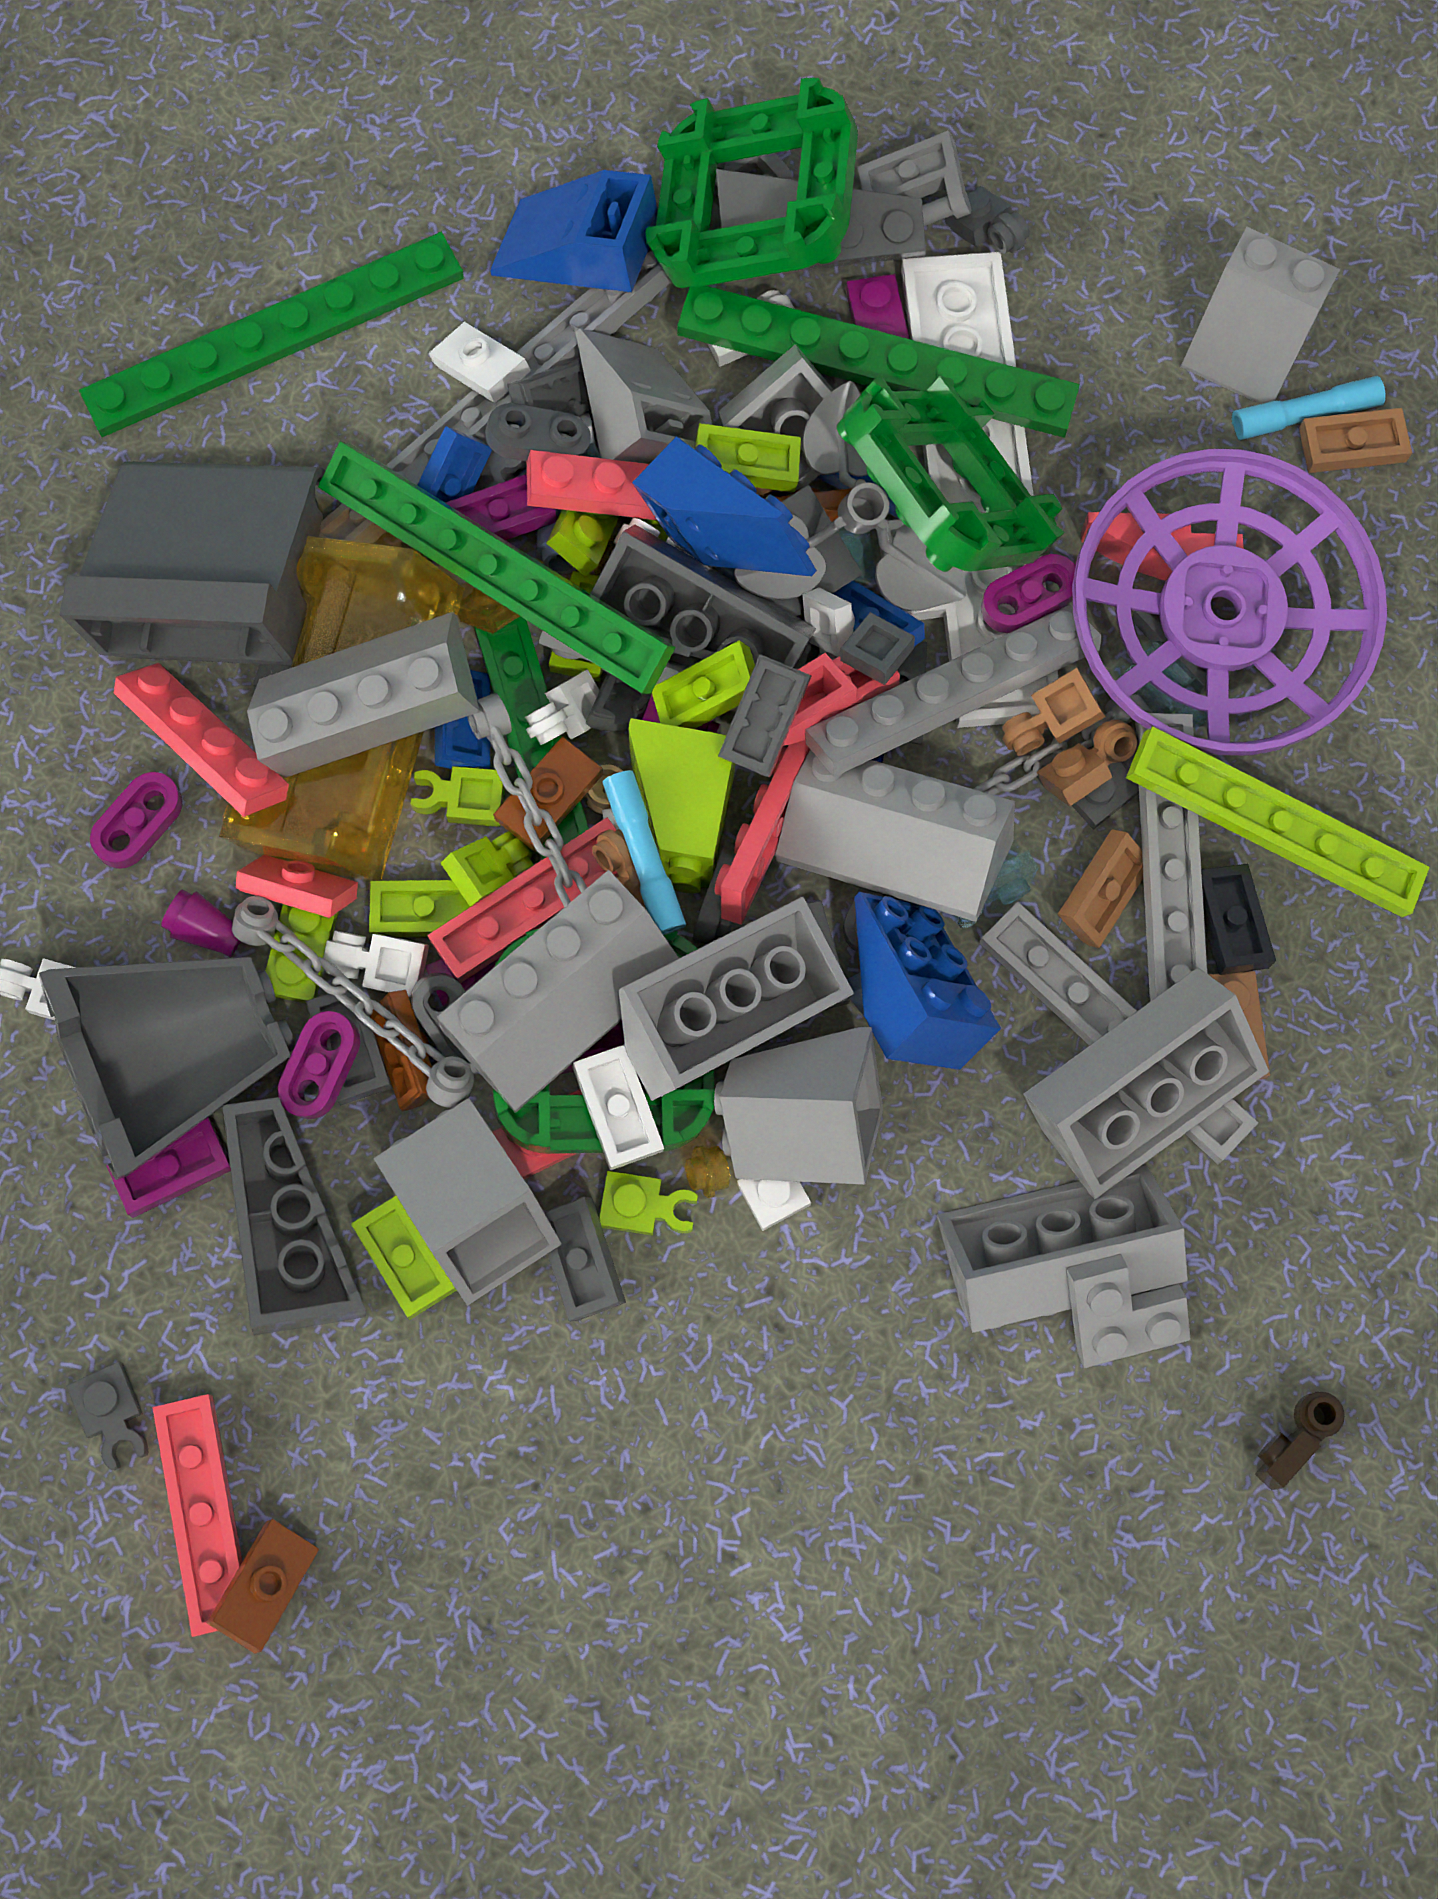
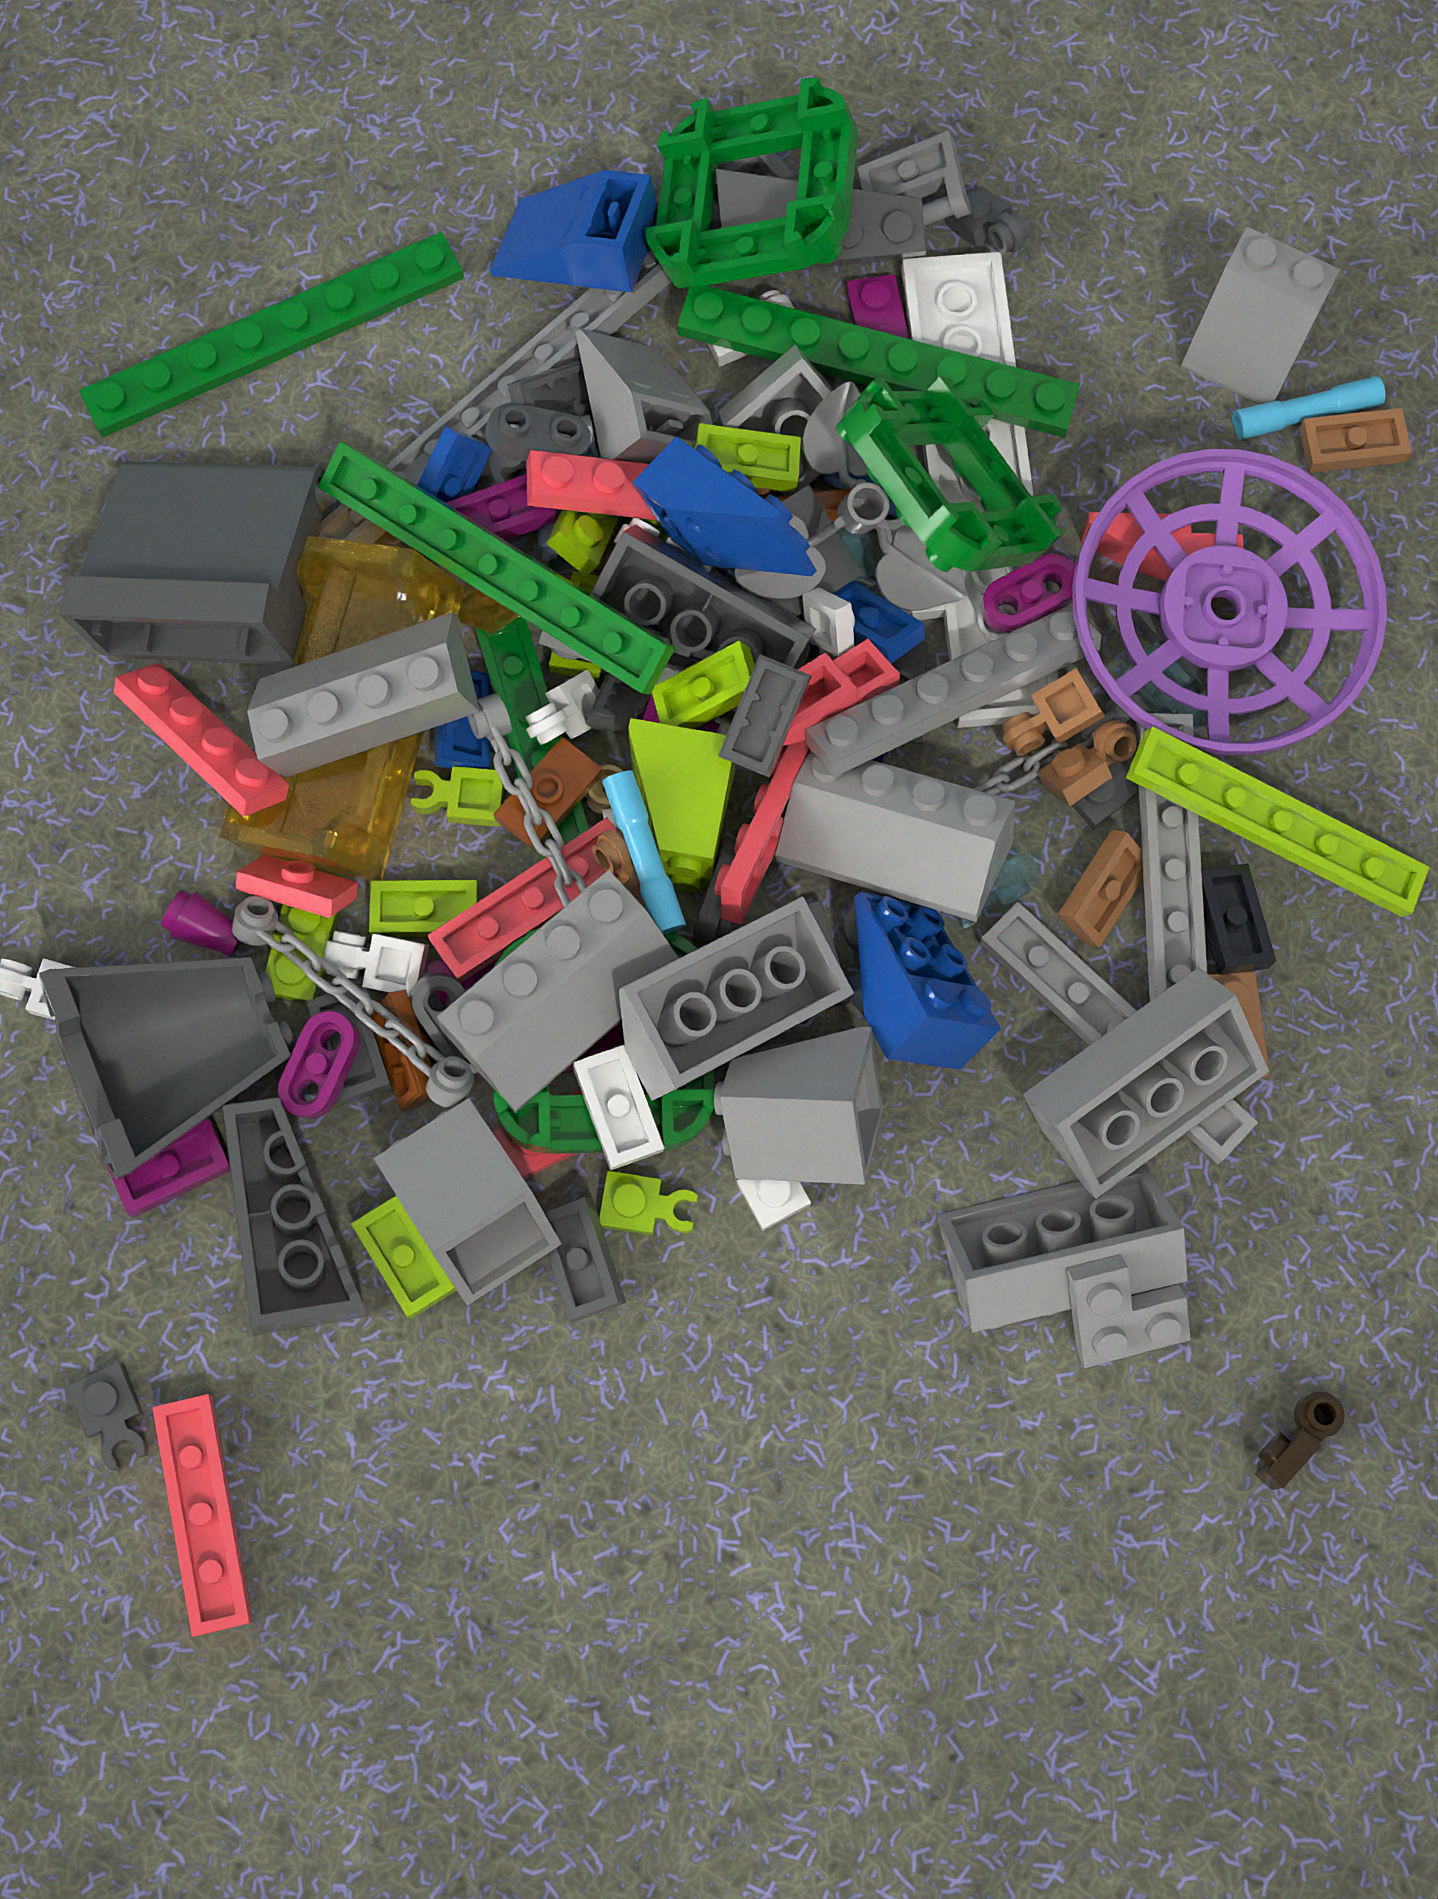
magenta plate [90,772,183,869] -> none
dark orange plate [207,1519,319,1654] -> none
white plate [429,322,531,403] -> none
lime plate [440,831,534,907] -> none
clear yellow plate [685,1145,730,1198] -> none
dark grey plate [840,612,915,685] -> none

